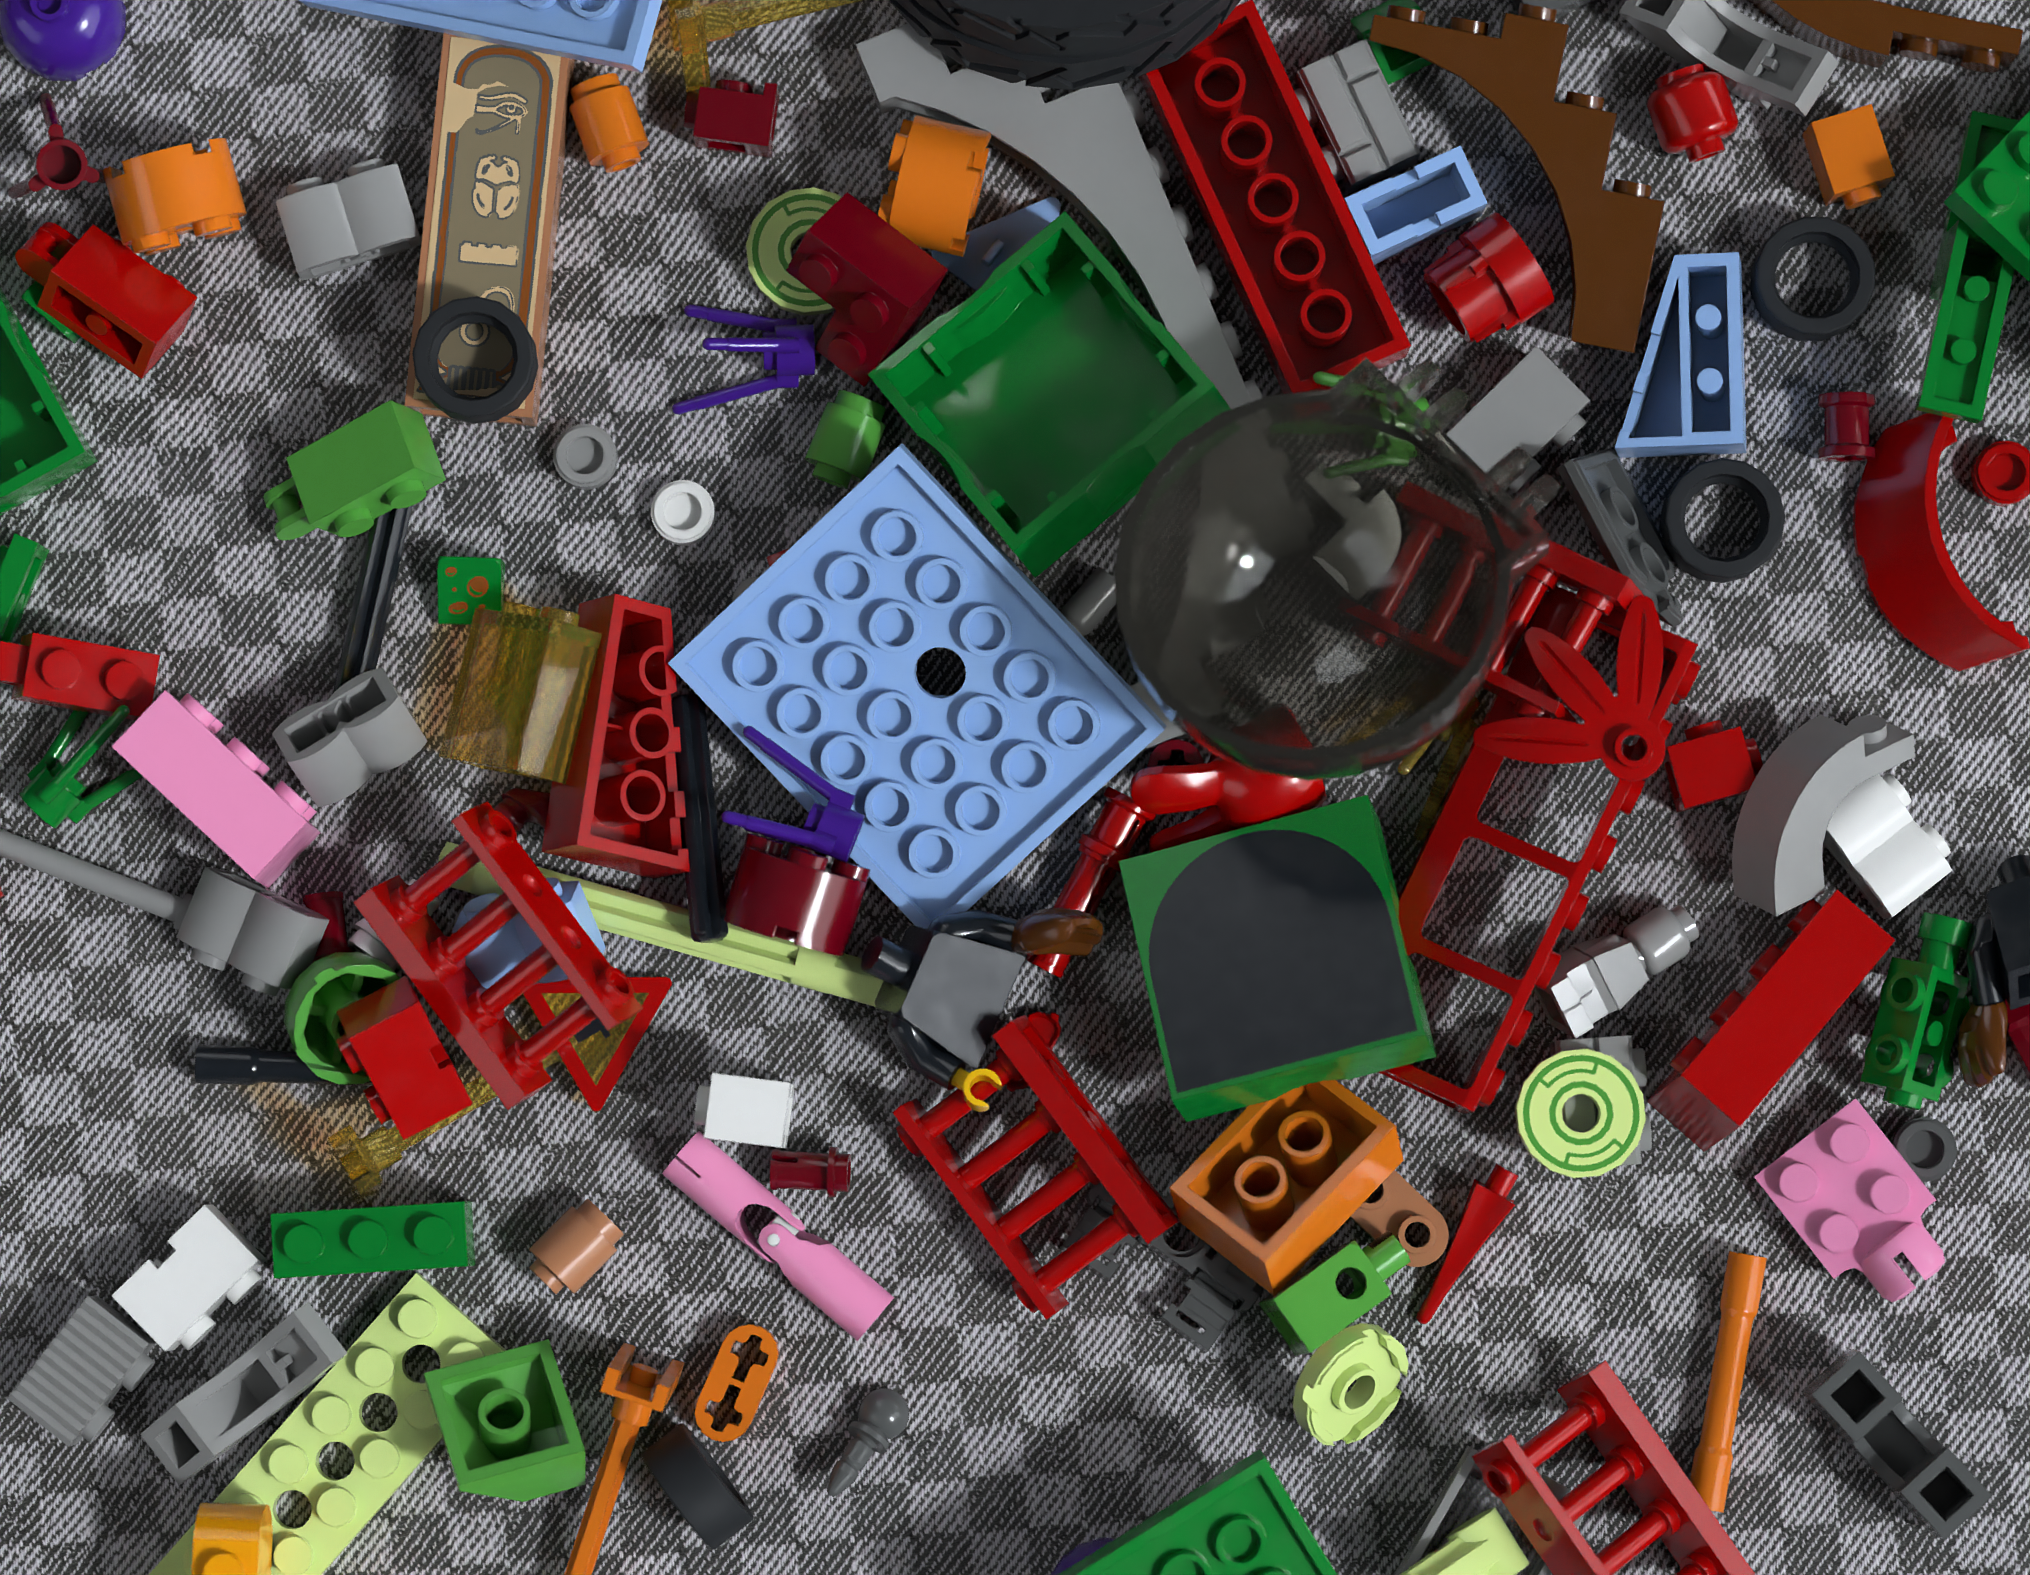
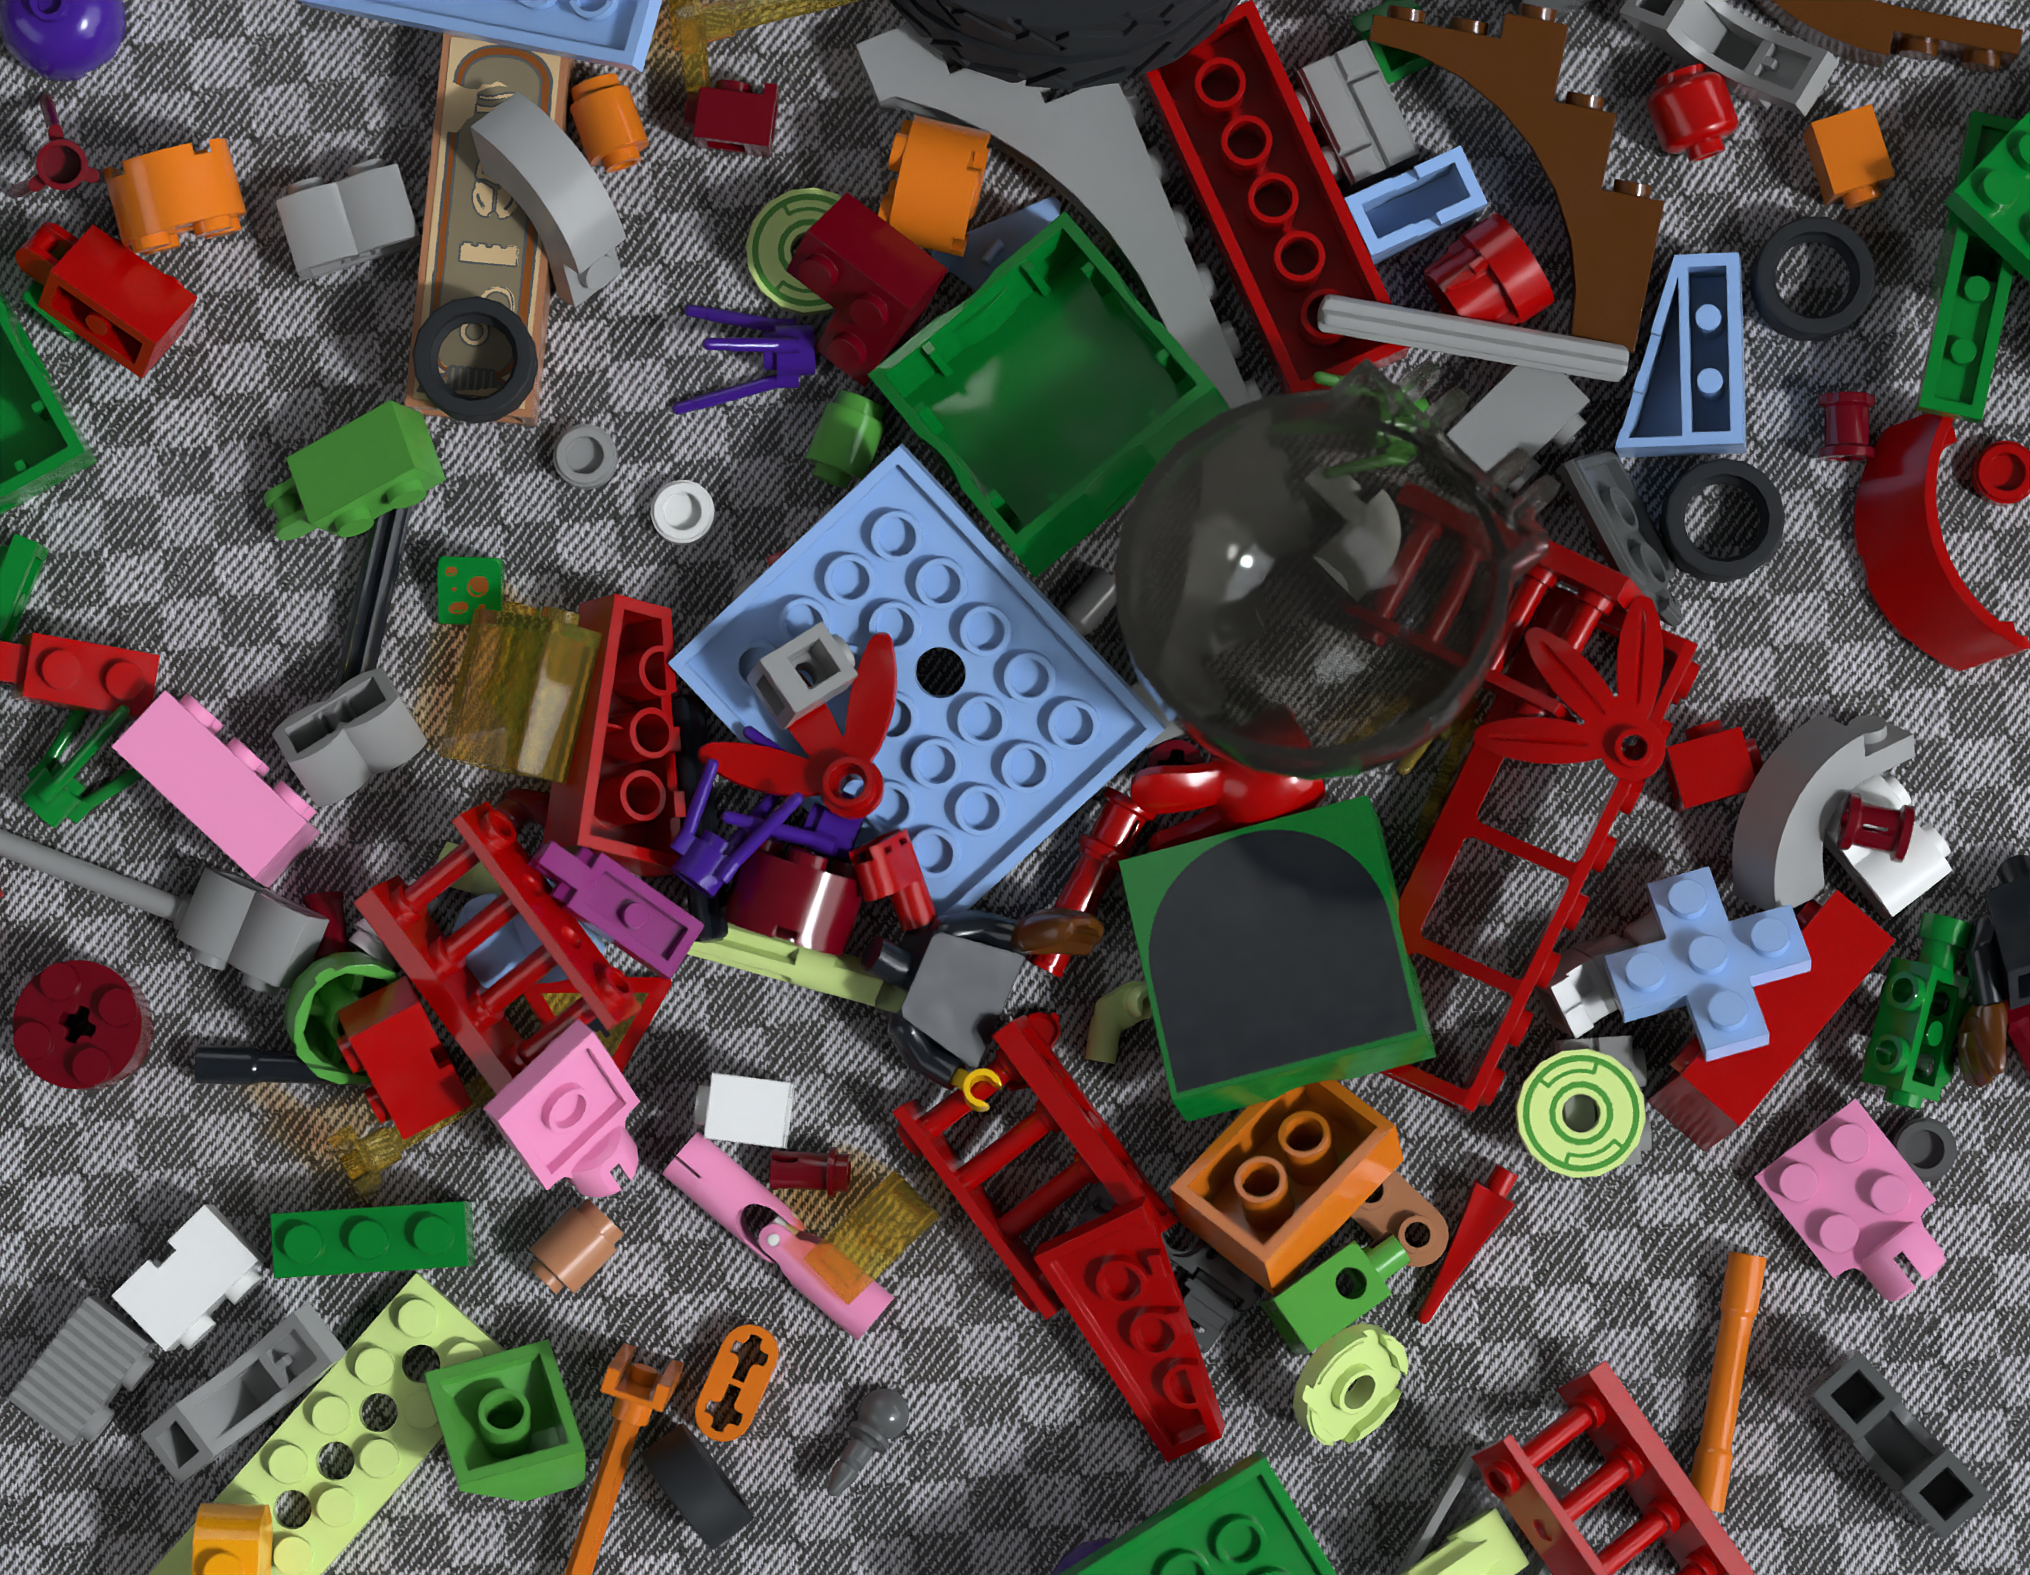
none -> dark red brick [13,960,154,1091]
none -> light grey arch [470,91,626,308]
none -> bright pink plate [483,1019,640,1198]
none -> magenta hinge [528,841,705,980]
none -> dark purple plant [669,758,803,898]
none -> red plant [698,632,897,820]
none -> light grey brick [746,622,858,731]
none -> clear yellow brick [803,1170,940,1305]
none -> red piece [848,828,937,931]
none -> red wing [1033,1194,1225,1462]
none -> yellowish green arm [1084,981,1153,1064]
none -> light grey axle [1317,294,1629,382]
none -> light blue plate [1604,866,1811,1062]
none -> dark red bush [1836,792,1915,863]

